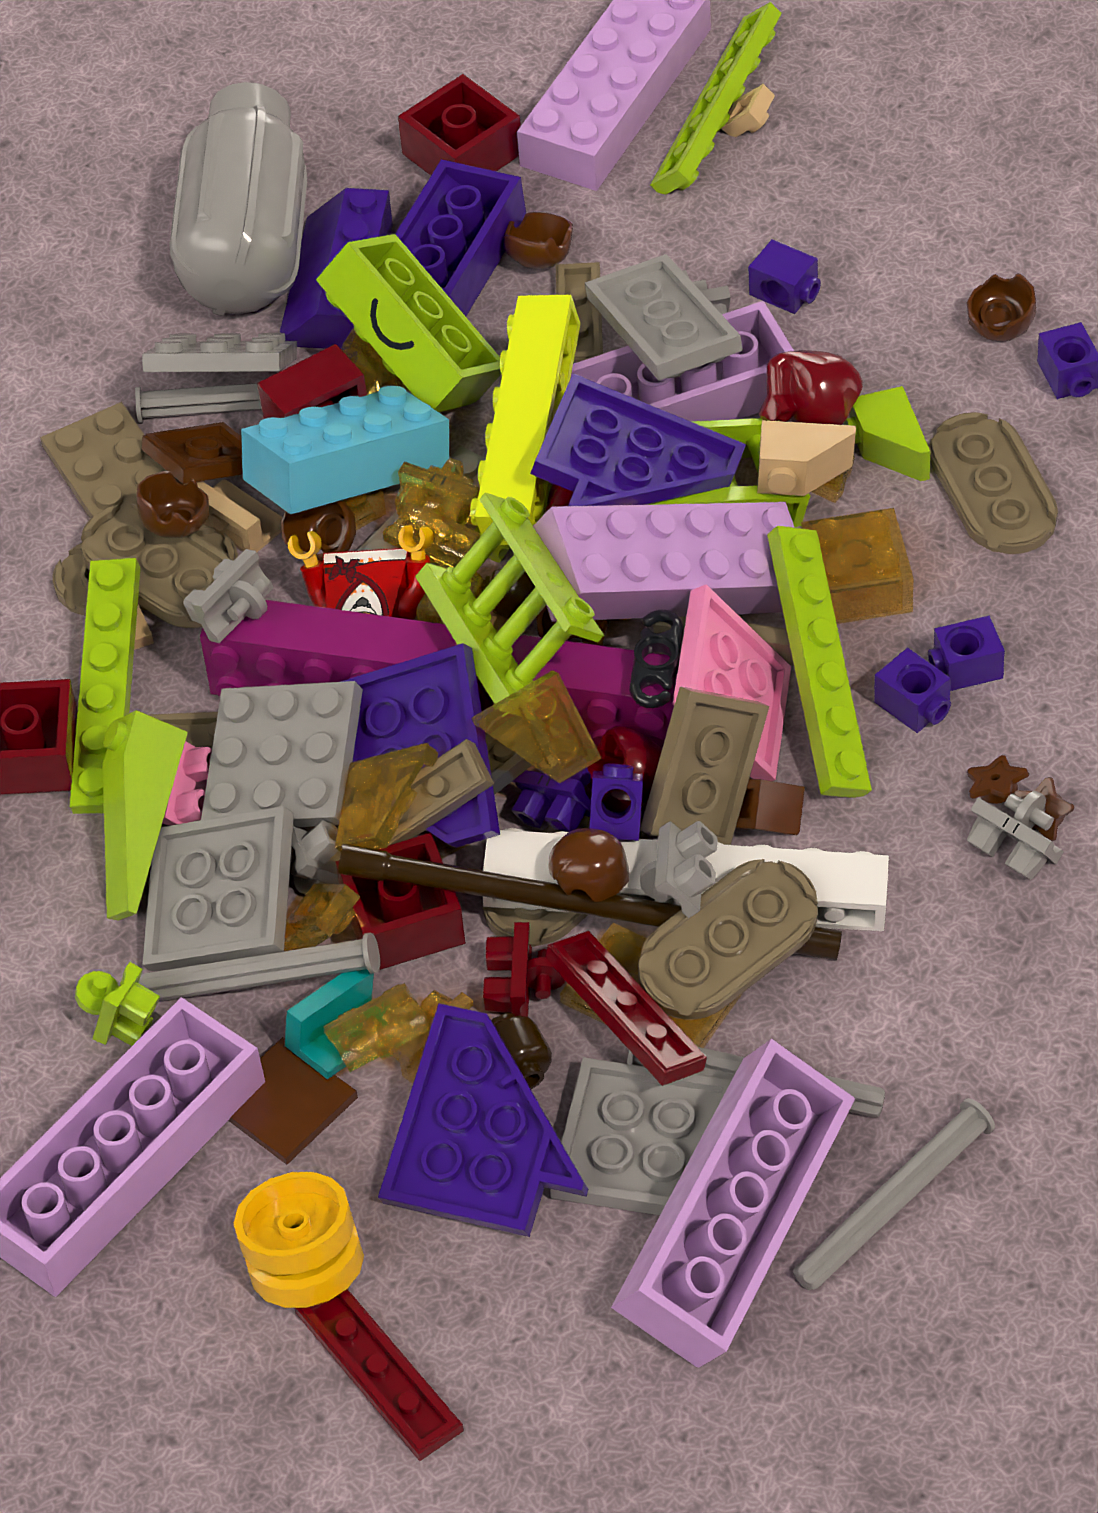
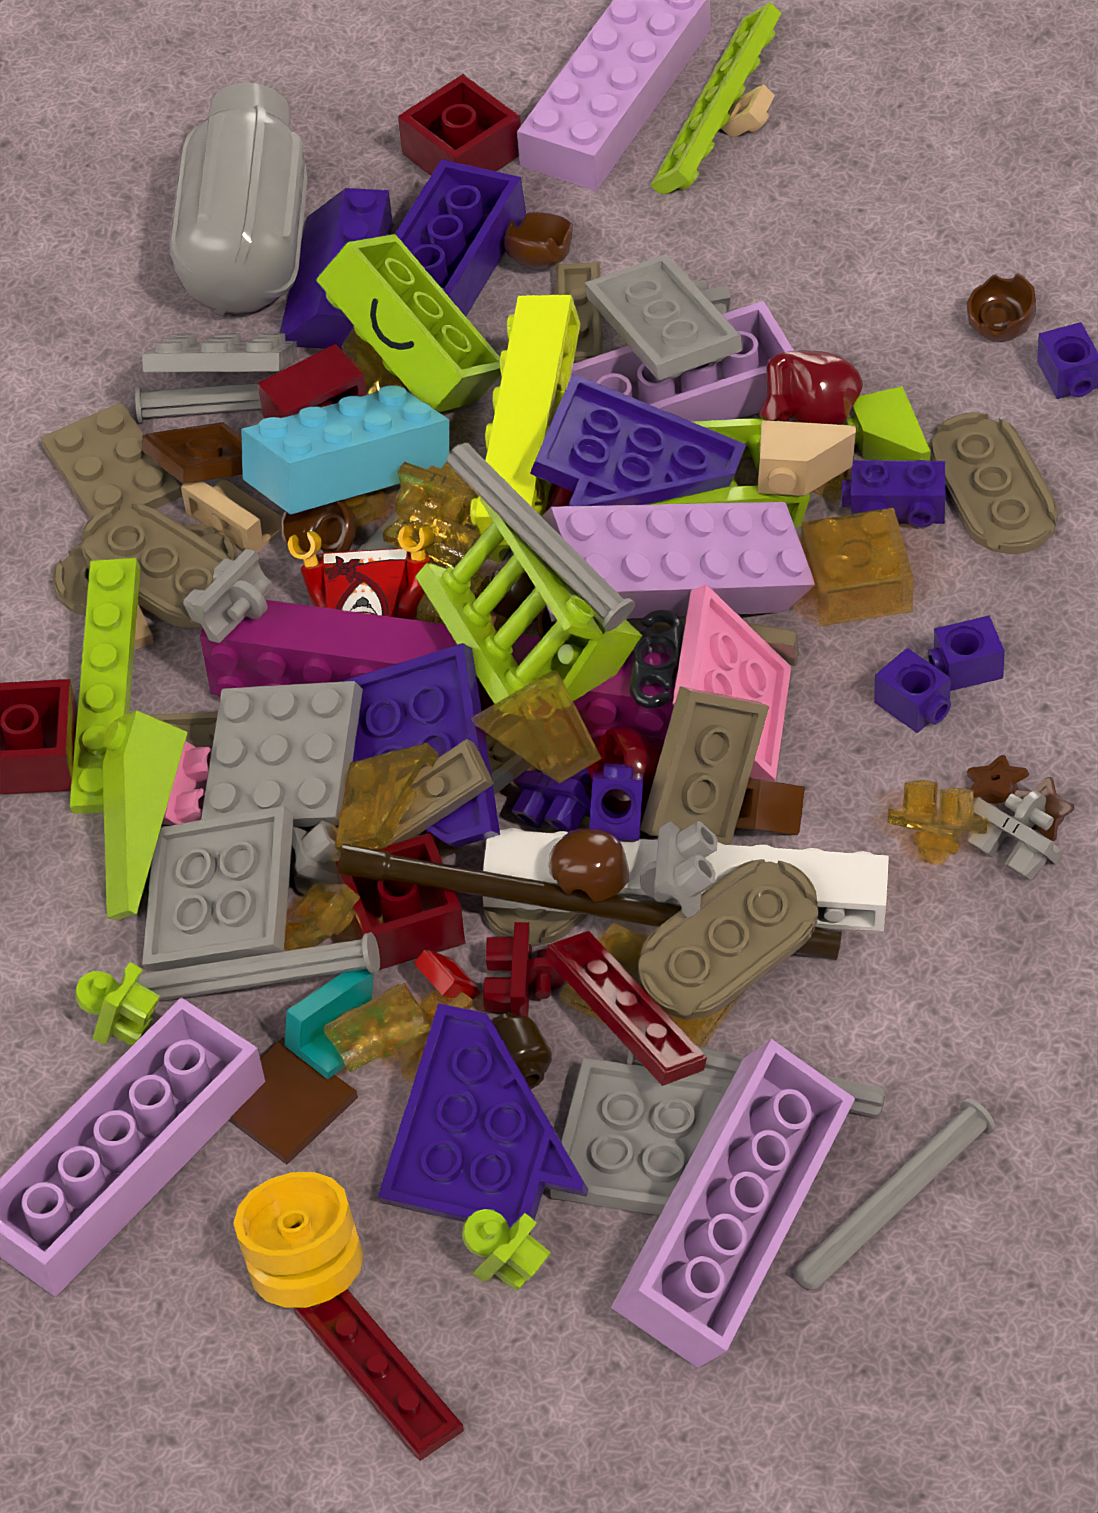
reddish brown hair [137,471,209,538] -> none
dark purple brick [748,239,821,314] -> none
lime plate [767,526,872,798] -> none
none -> red tile [414,950,480,1004]
none -> light grey axle [446,443,635,631]
none -> lime hips [462,1209,551,1290]
none -> lime slope [533,610,642,709]
none -> dark purple brick [842,460,945,528]
none -> clear yellow hips [887,780,988,865]

